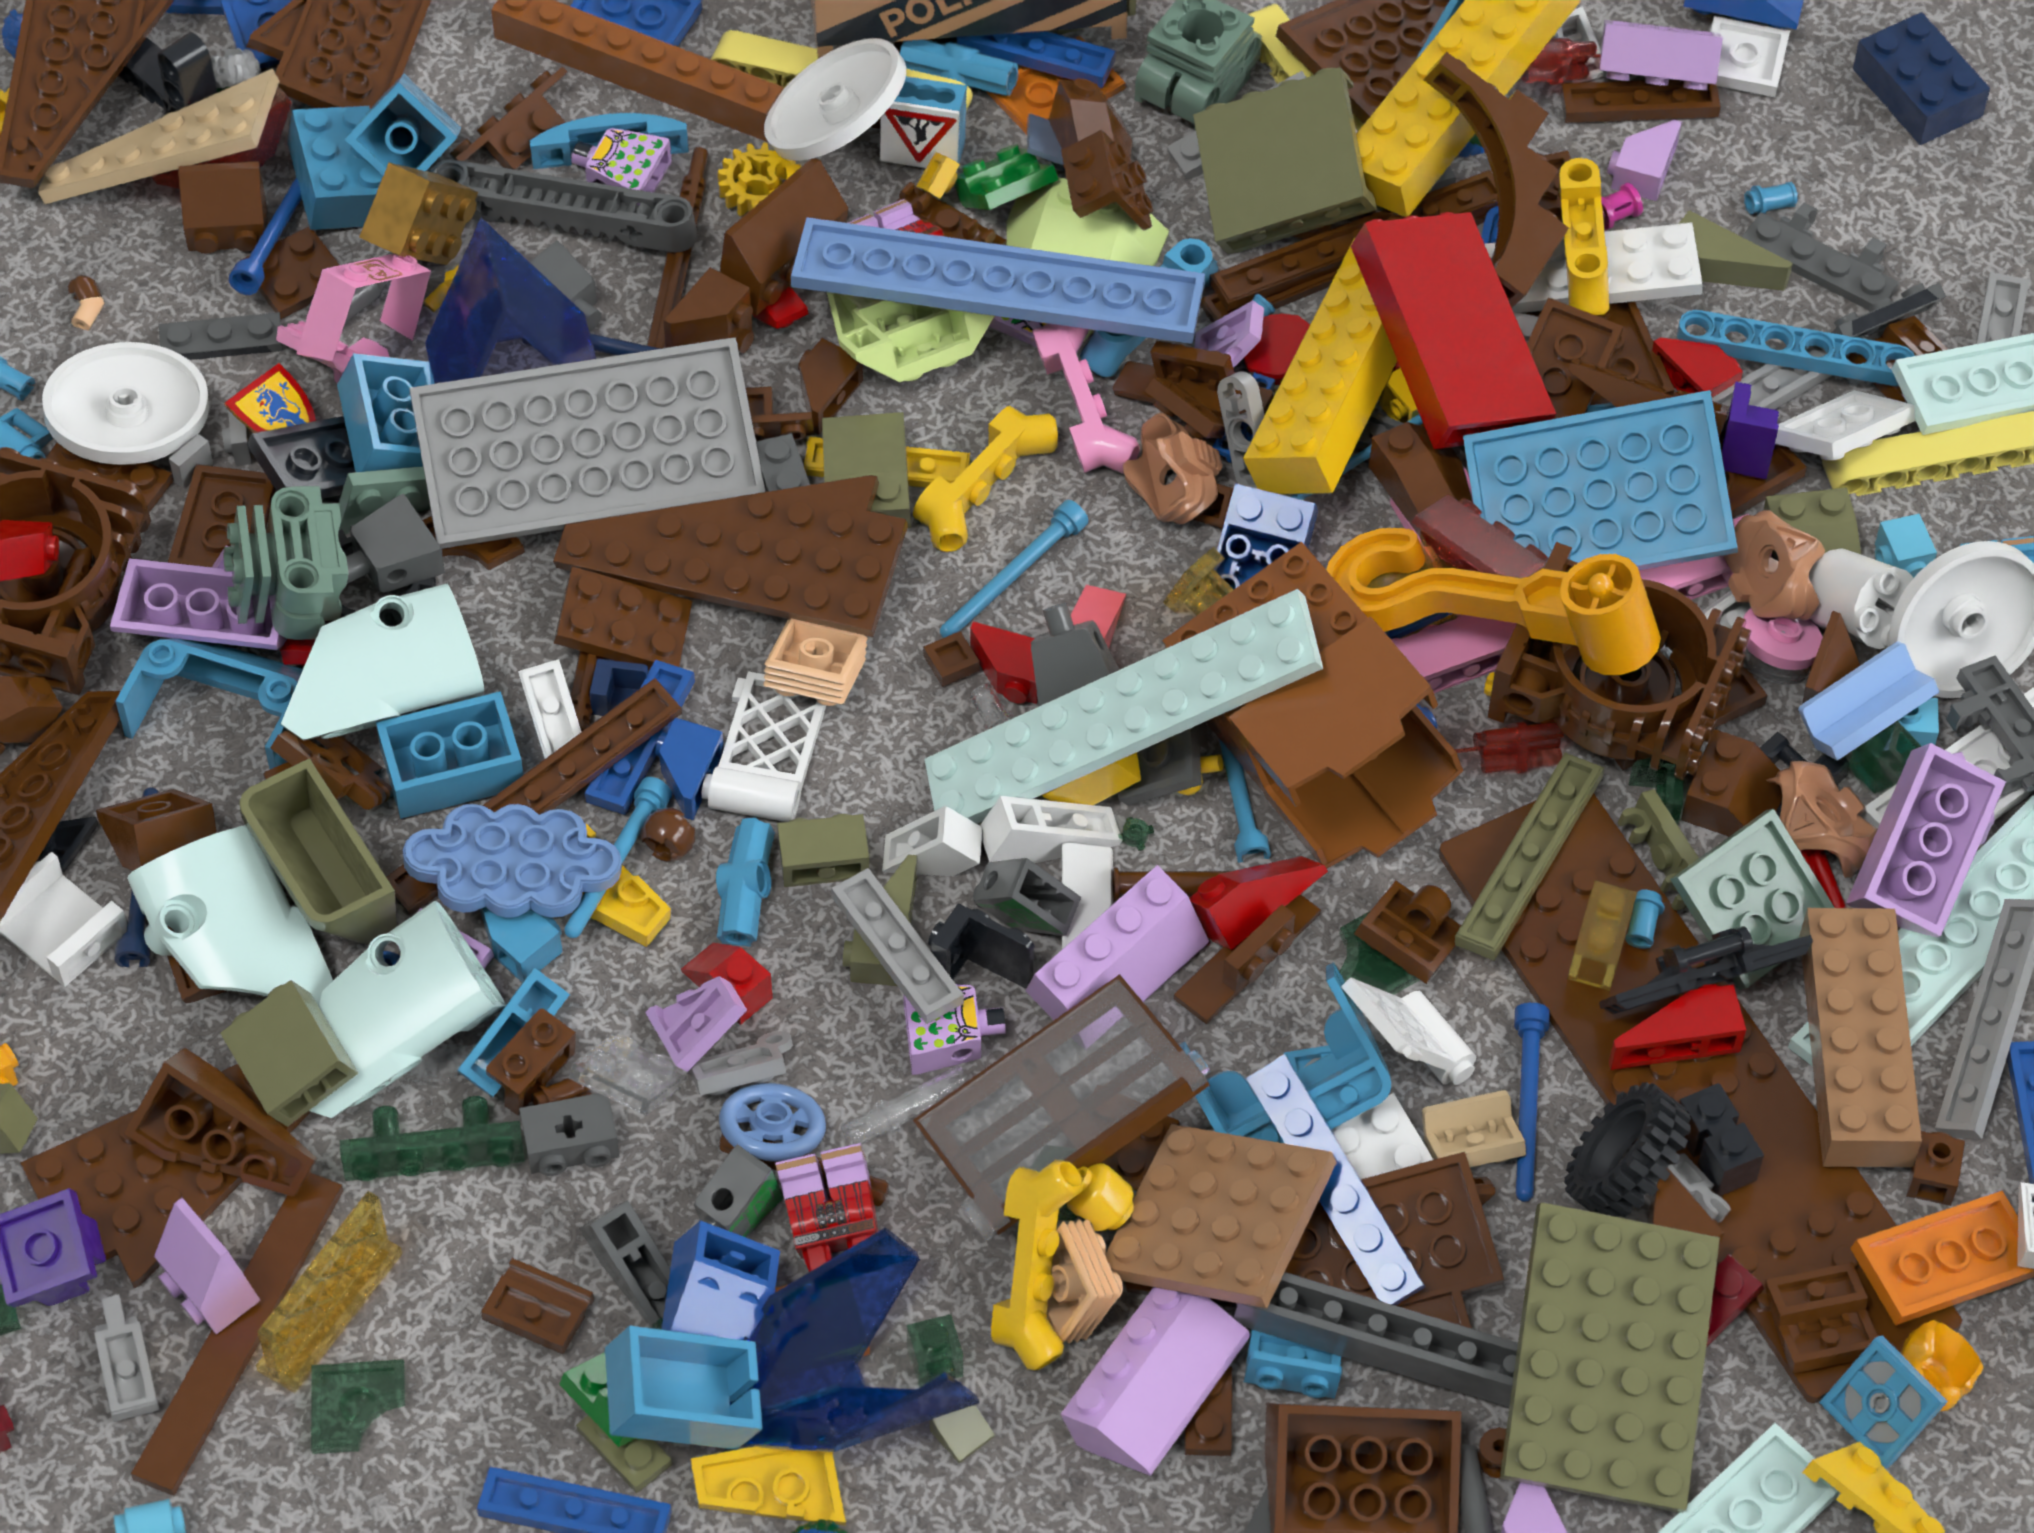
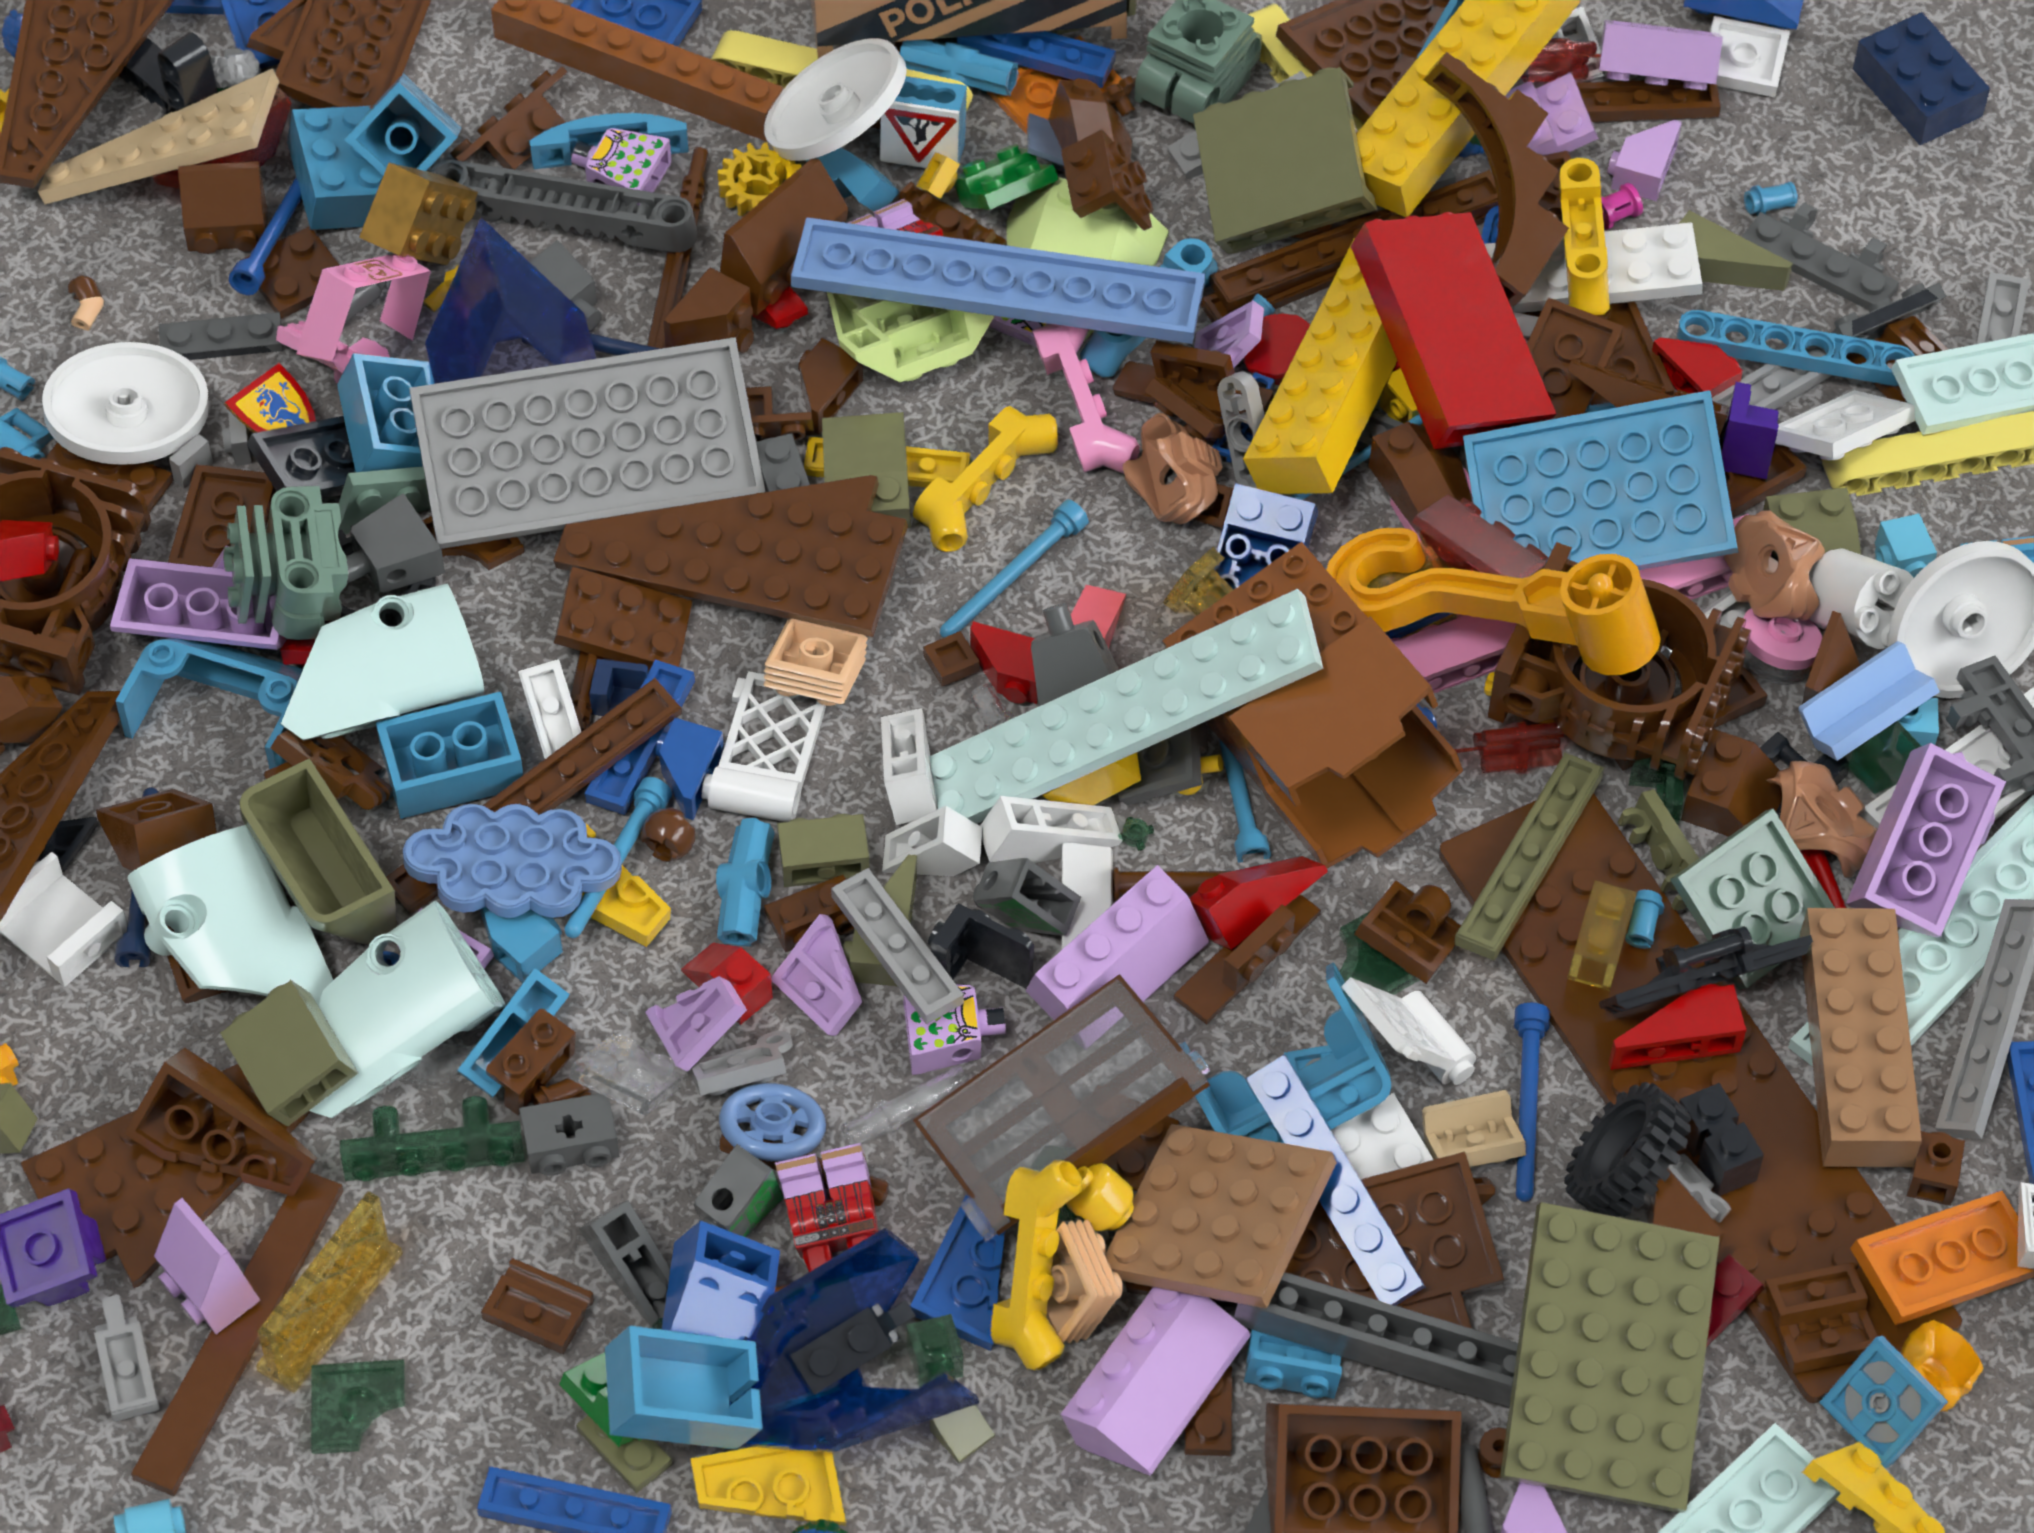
none -> reddish brown bracket [764,874,854,953]
none -> lavender wing [771,914,862,1036]
none -> black hinge [788,1300,915,1396]
none -> dark azure slope [805,147,900,211]
none -> white slope [881,708,938,825]
none -> blue wing [910,1195,1005,1351]
none -> reddish brown plant [1103,76,1136,117]
none -> lavender plate [1505,73,1598,156]

